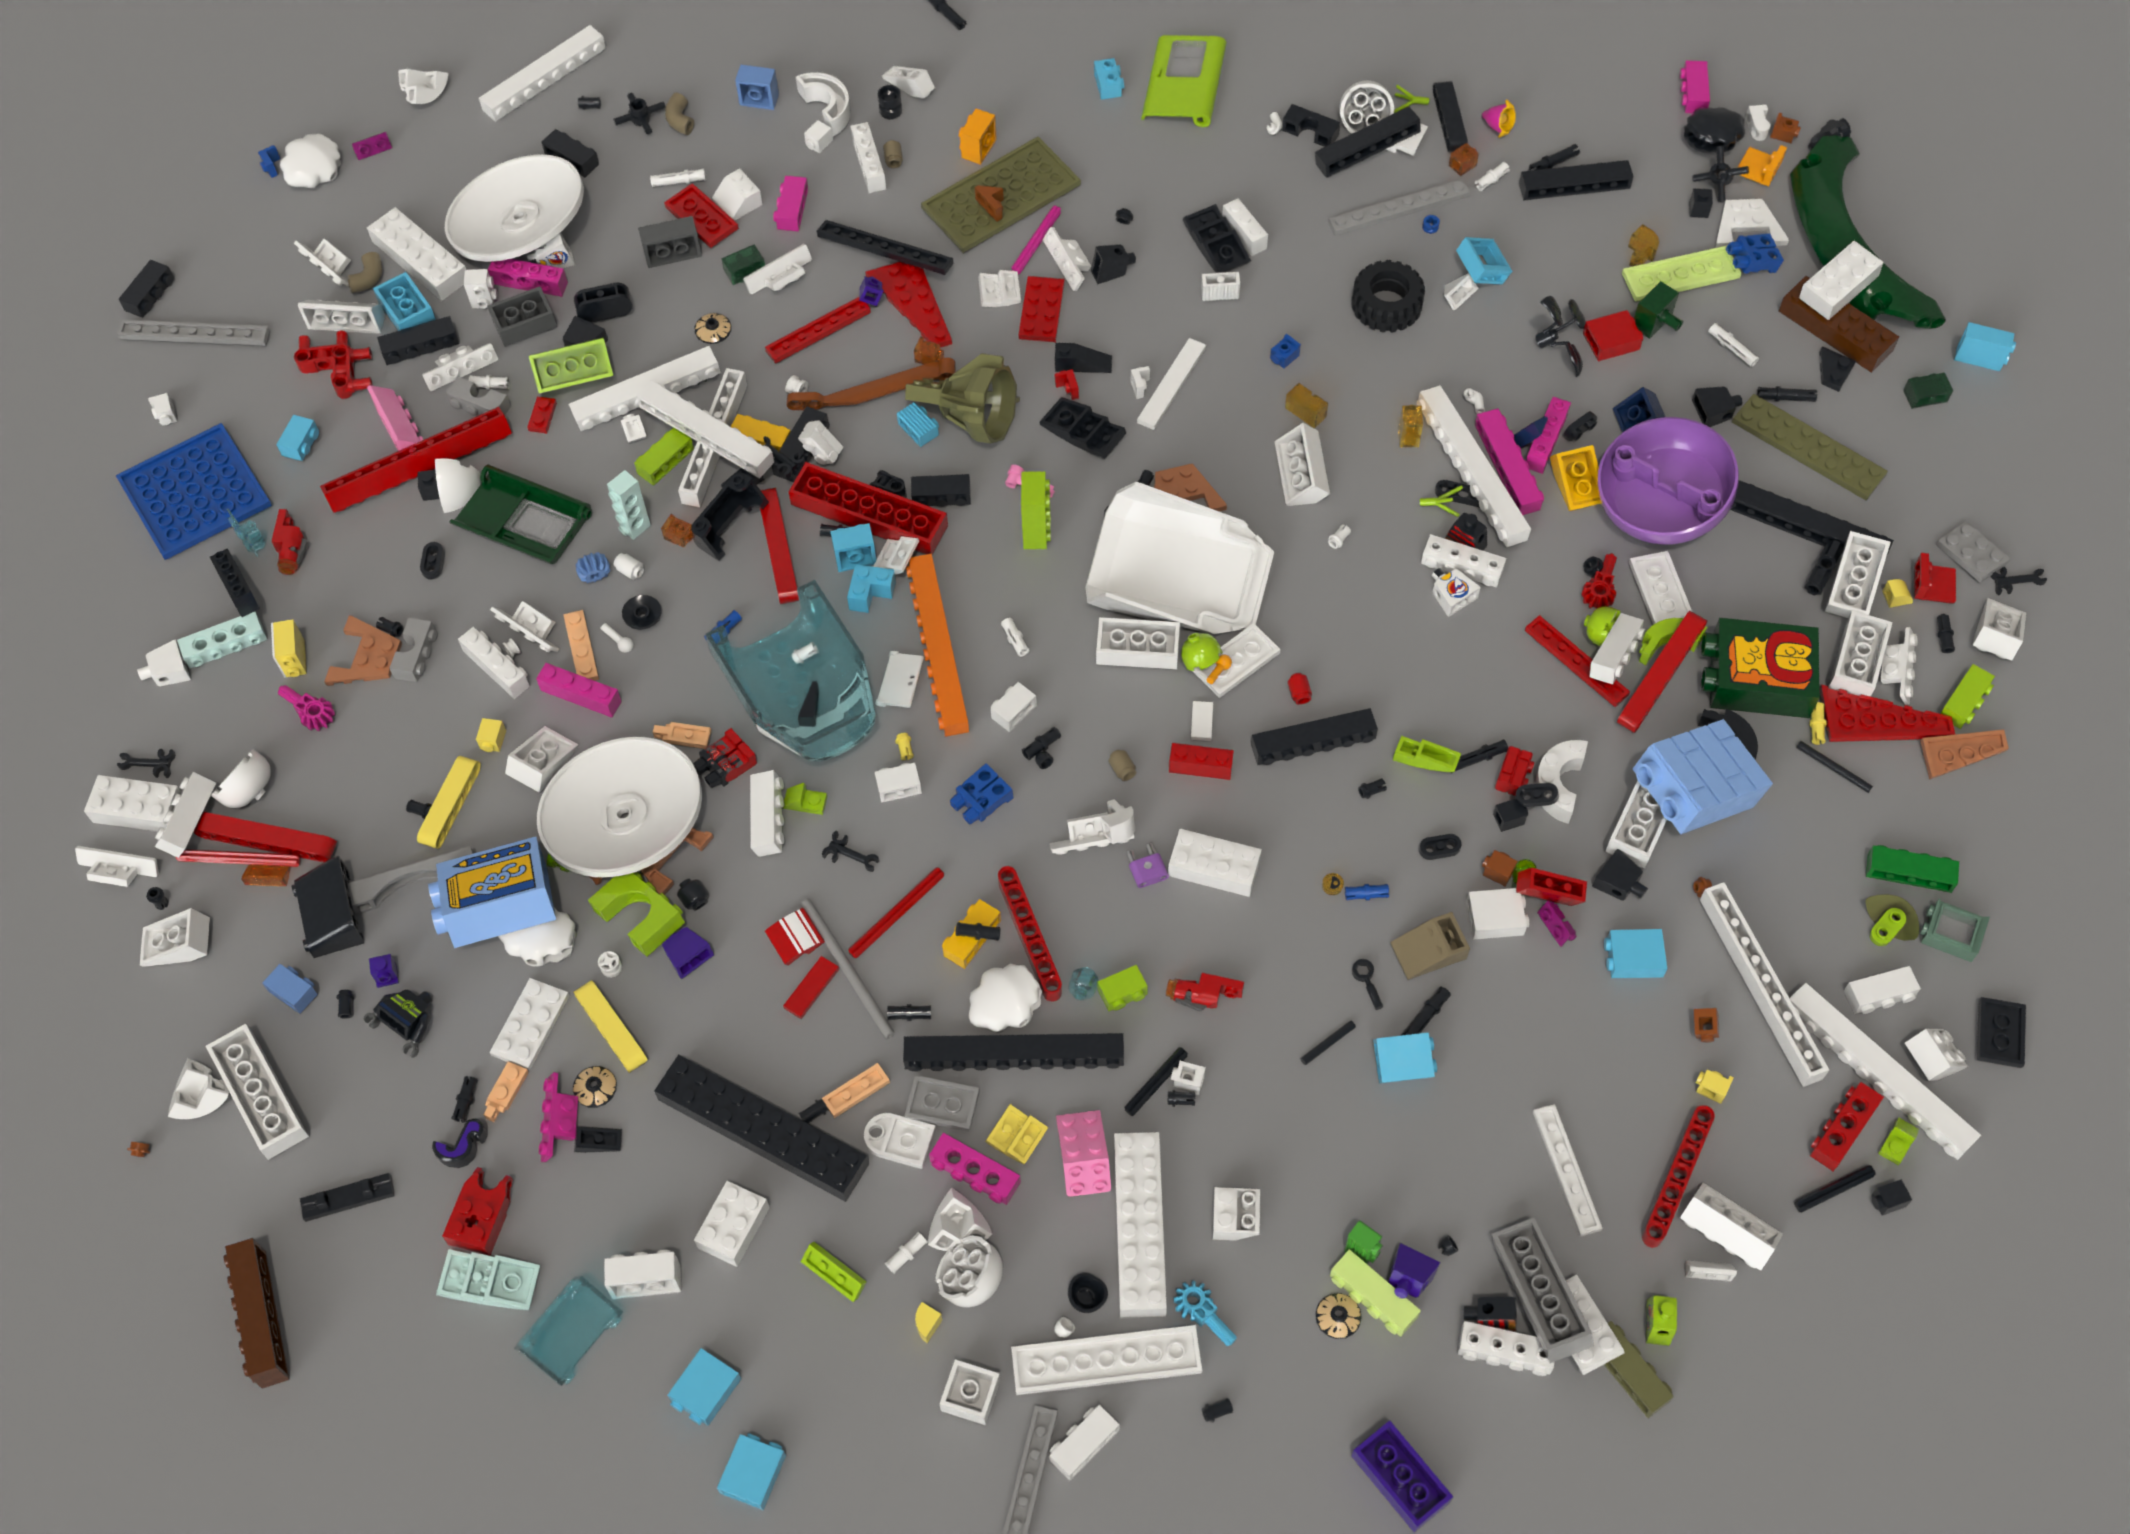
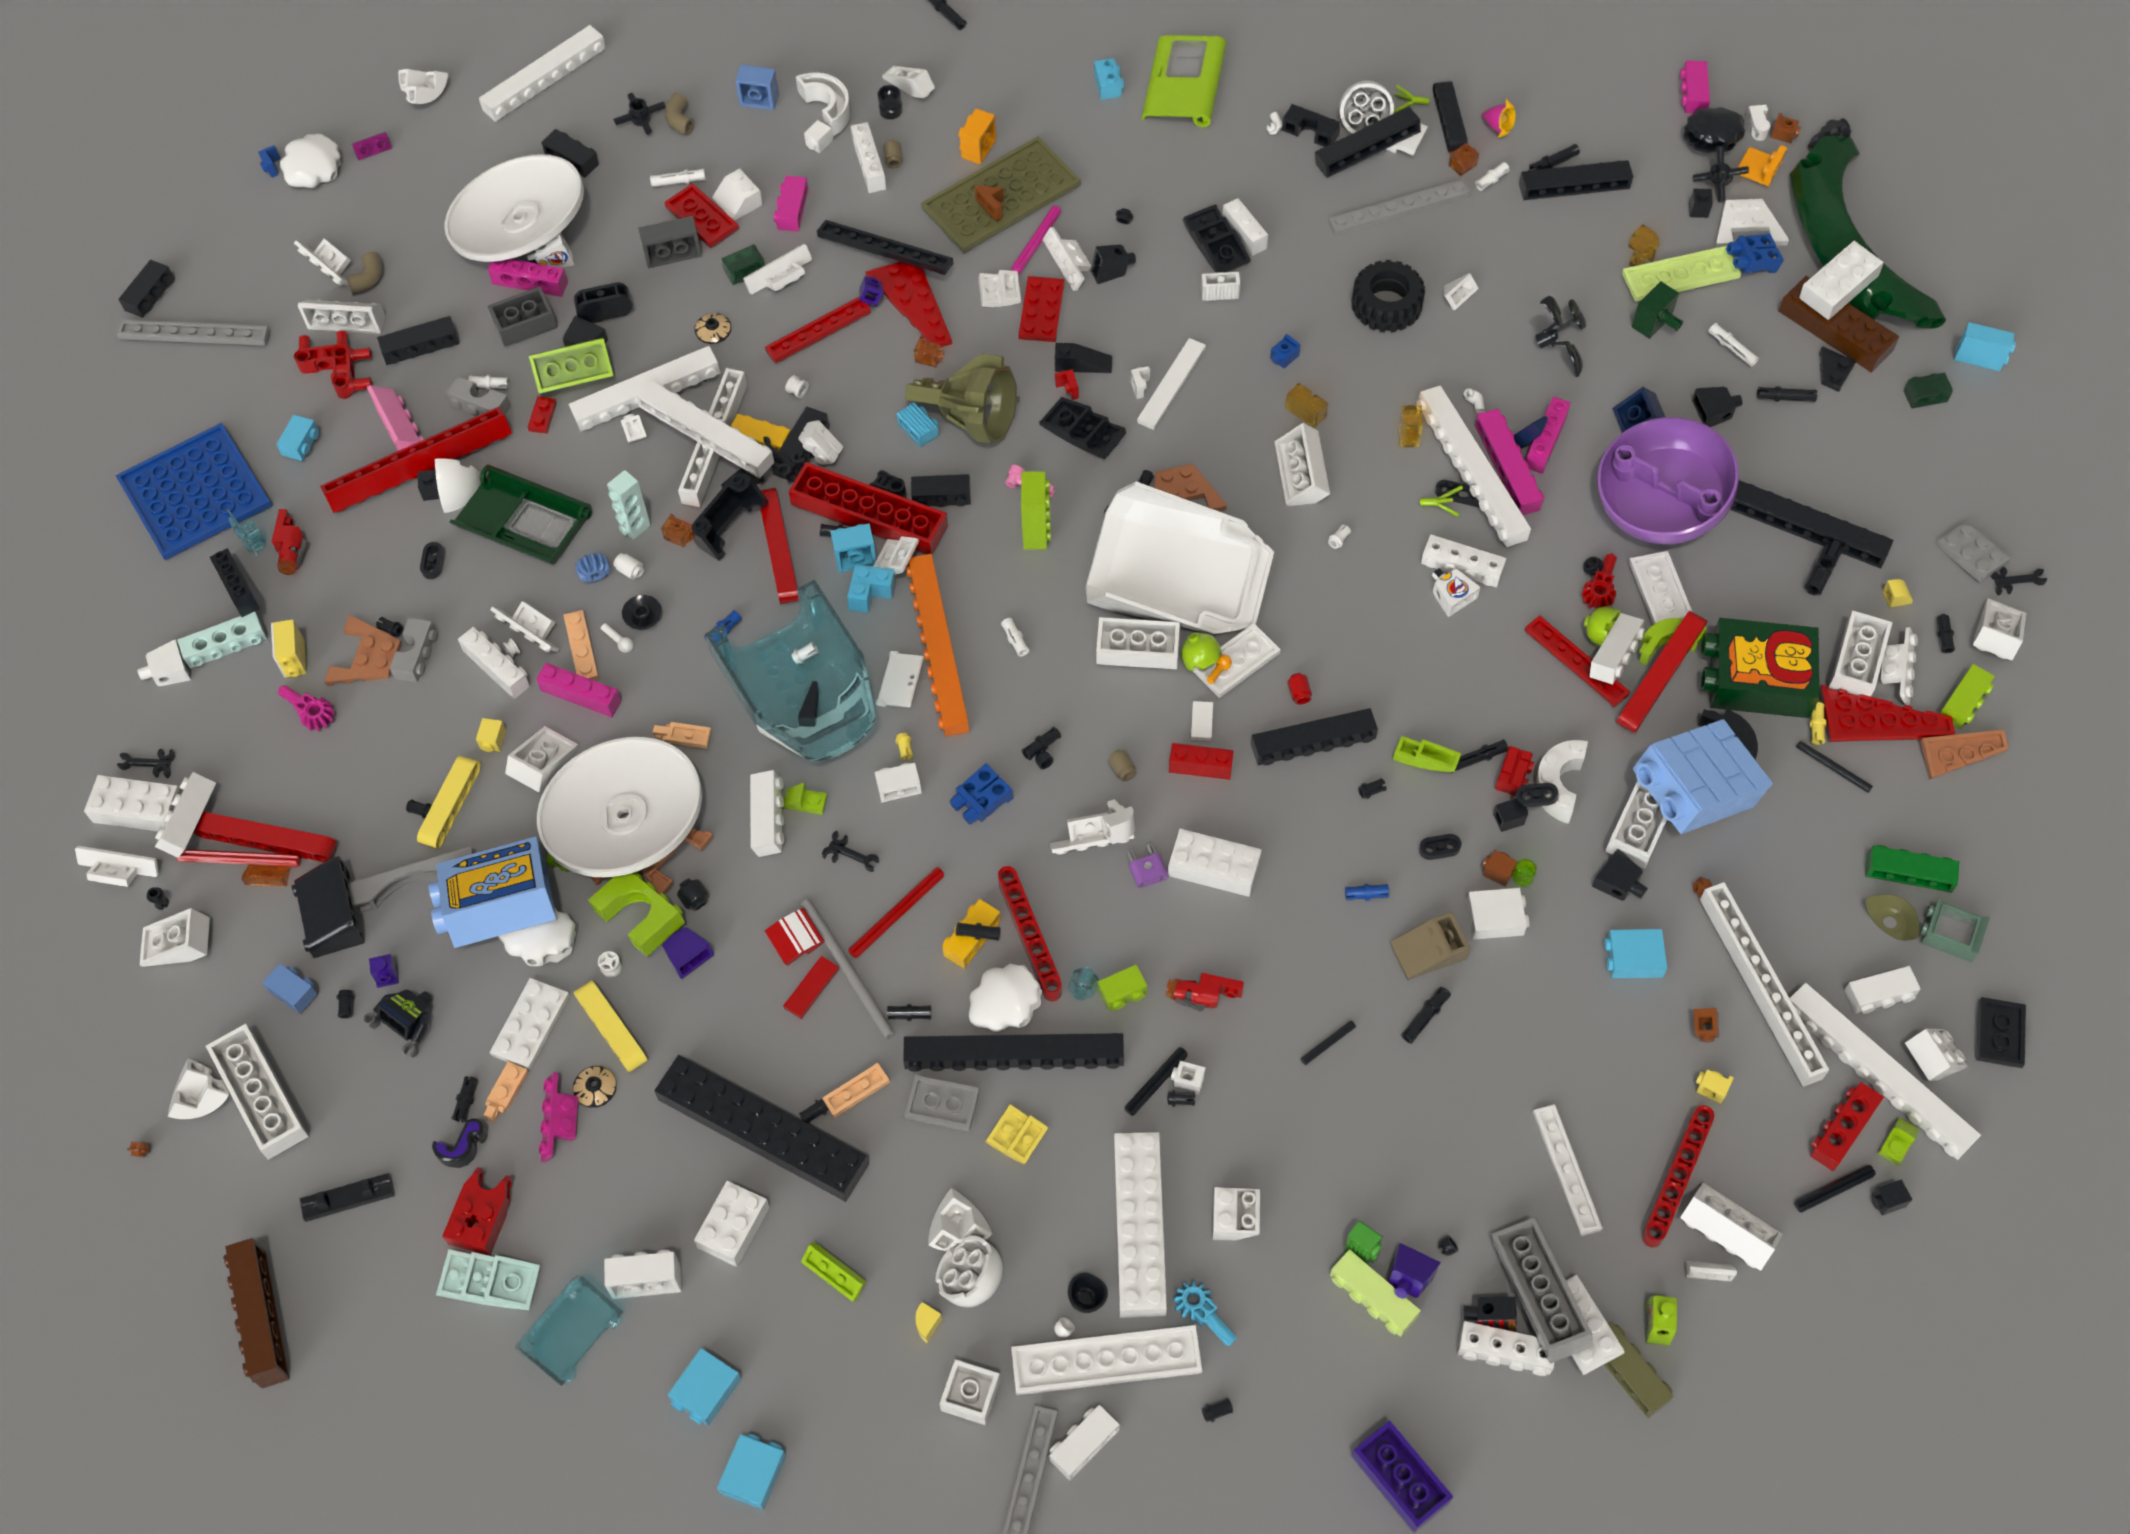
white brick [148,393,177,426] -> none
white cylinder [211,748,271,808] -> none
white brick [367,207,466,301] -> none
medium azure brick [373,272,436,331] -> none
white bracket [422,343,498,391] -> none
white brick [464,269,498,308] -> none
black slope [574,1126,622,1153] -> none
black pin [578,96,601,110] -> none
lime brick [634,427,694,486] -> none
hips [693,728,757,788] -> none
dark orange piece [787,357,956,411] -> none
white tile [864,1113,936,1169] -> none
white pin [884,1232,928,1274] -> none
dark pink brick [929,1133,1021,1205] -> none
white brick [991,682,1037,732] -> none
bright pink bracket [1056,1110,1111,1197] -> none
tan dish [1315,1293,1362,1339] -> none
clear yellow tile [1322,873,1344,895] -> none
black piece [1352,959,1383,1010] -> none
medium azure brick [1373,1033,1437,1084] -> none
blue bush [1422,215,1440,234] -> none
black torso [1445,513,1487,551] -> none
medium azure window [1456,237,1513,284] -> none
red brick [1516,867,1587,906] -> none
magenta hinge [1537,900,1577,947] -> none
yellow slope [1549,445,1601,511] -> none
black plate [1564,411,1597,441] -> none
red brick [1583,310,1644,362] -> none
olive plate [1732,394,1888,501] -> none
white brick [1825,531,1891,618] -> none
lime plate [1870,908,1906,946] -> none
red bracket [1914,552,1956,604] -> none

